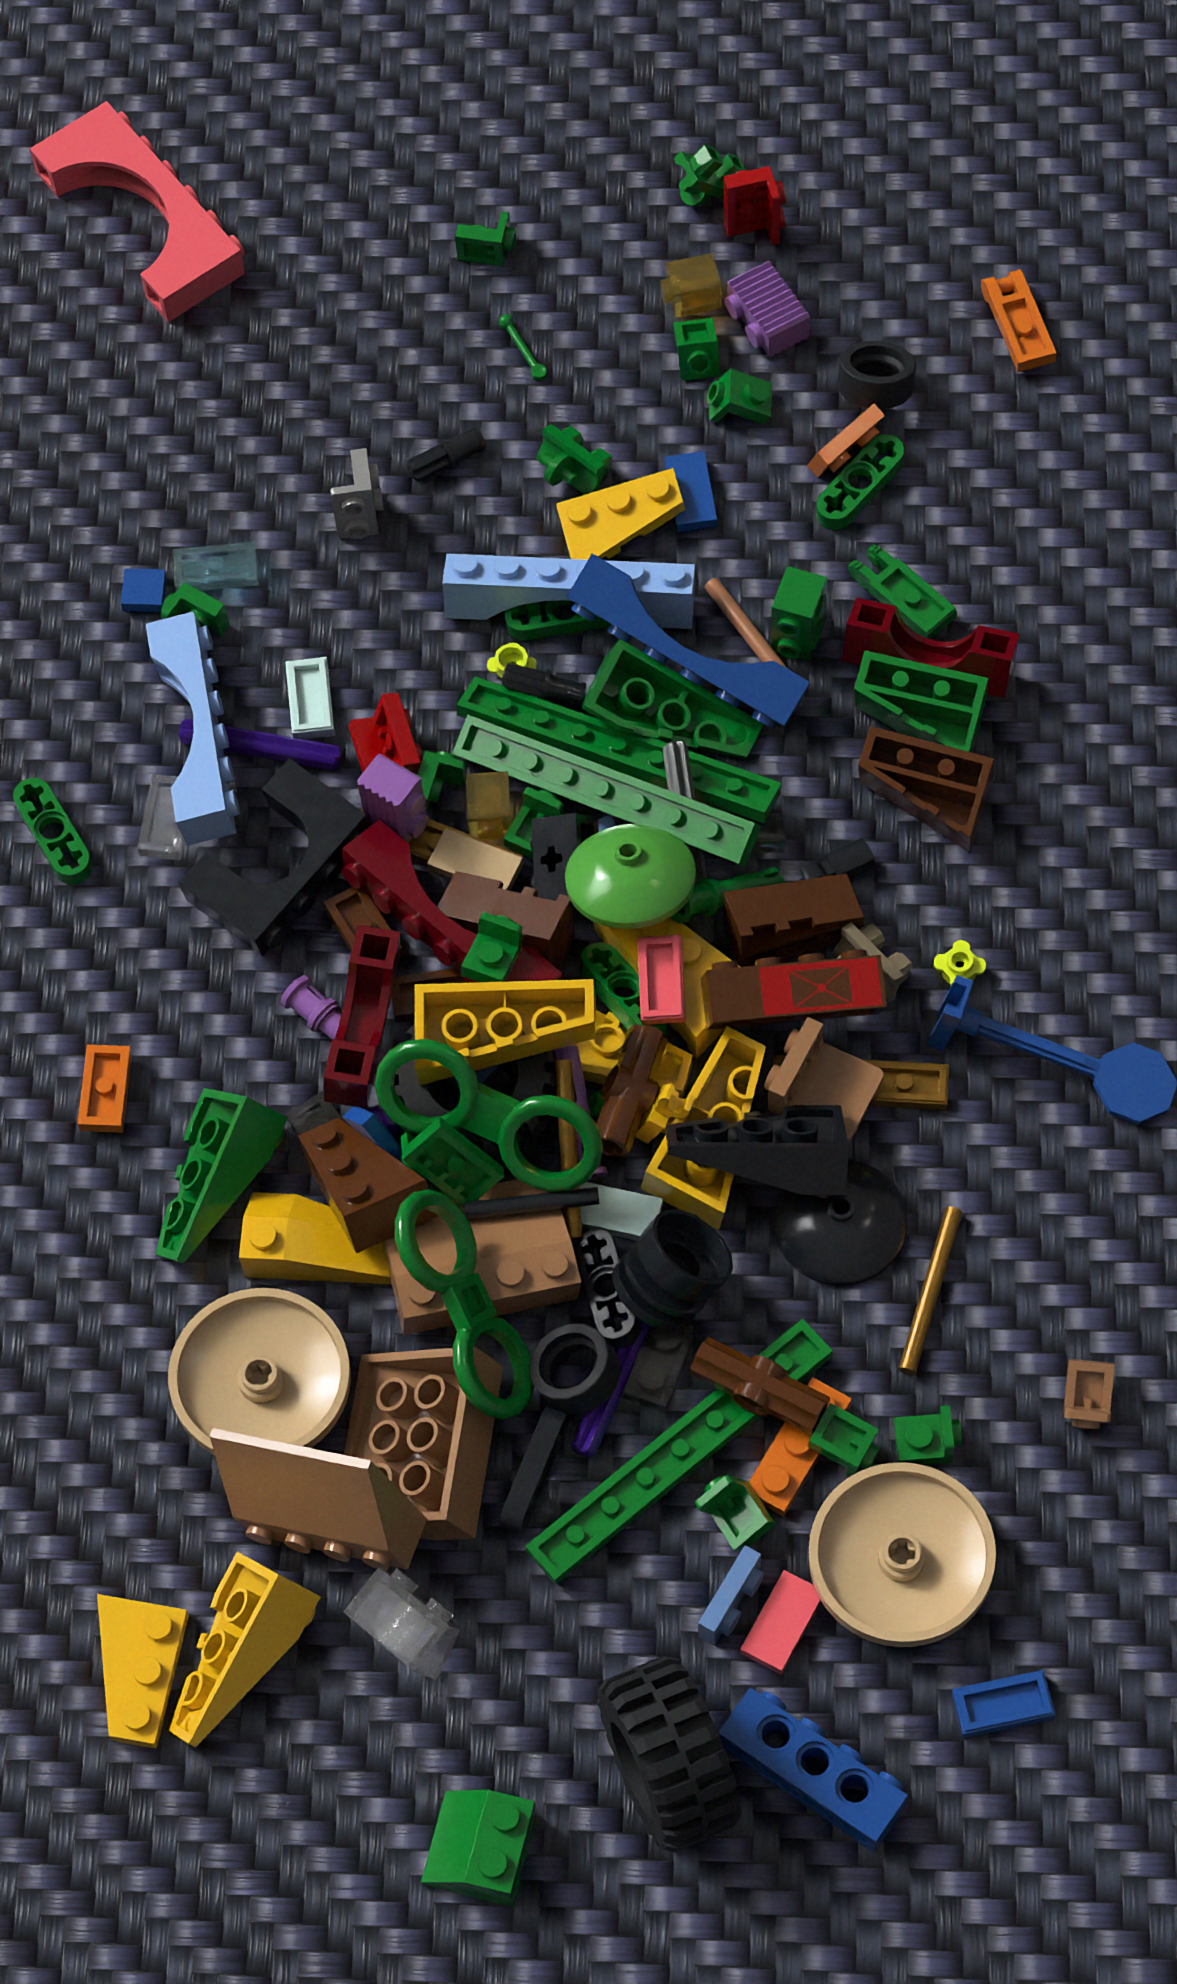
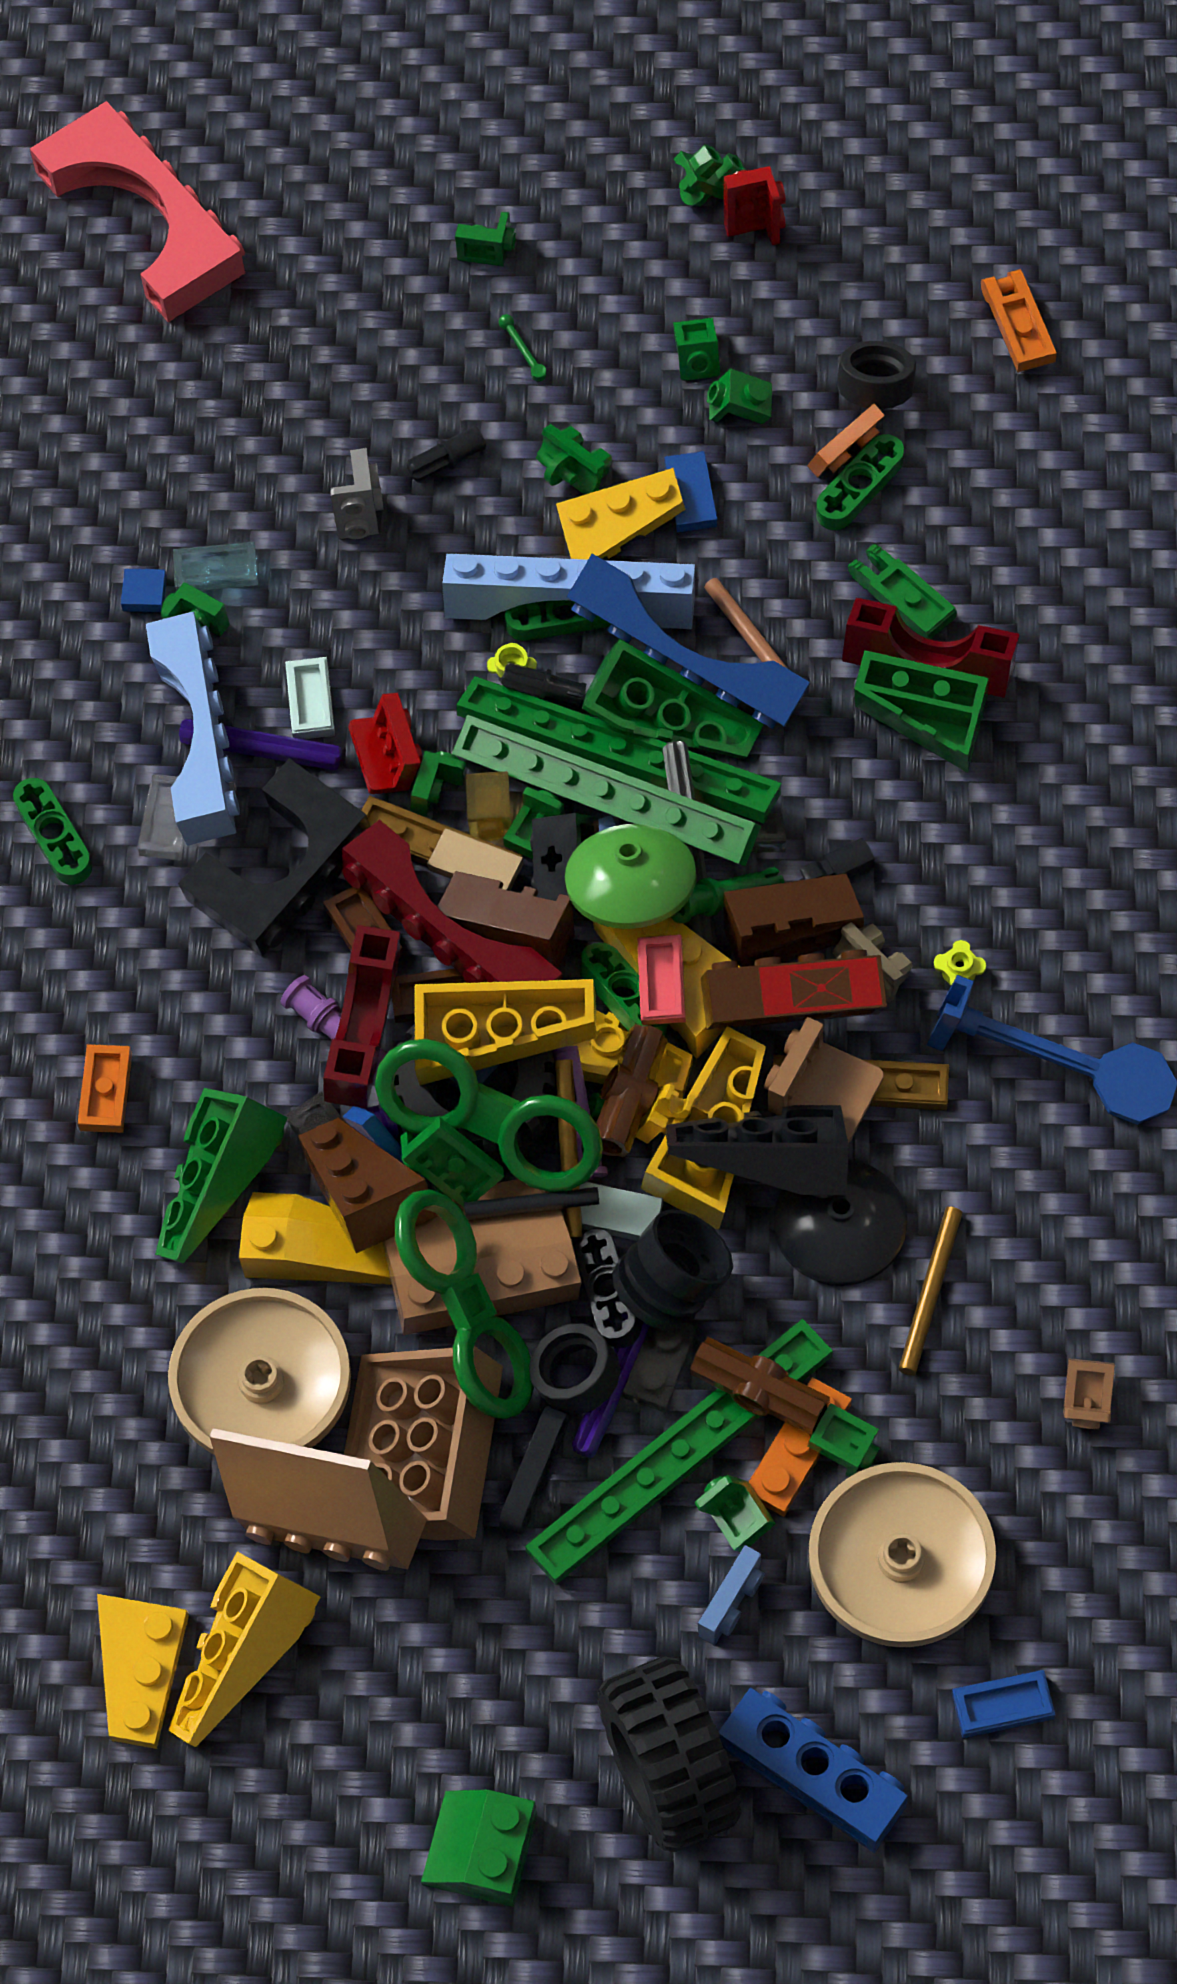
clear slope [343,1567,460,1680] -> none
medium lavender brick [357,754,429,843] -> none
green bracket [461,912,523,982] -> none
clear yellow brick [660,253,722,318] -> none
medium lavender brick [725,261,810,357] -> none
coral tile [740,1570,822,1675] -> none
green brick [771,566,827,661] -> none
reddish brown wedge [858,726,994,853] -> none
green bracket [893,1405,962,1465] -> none

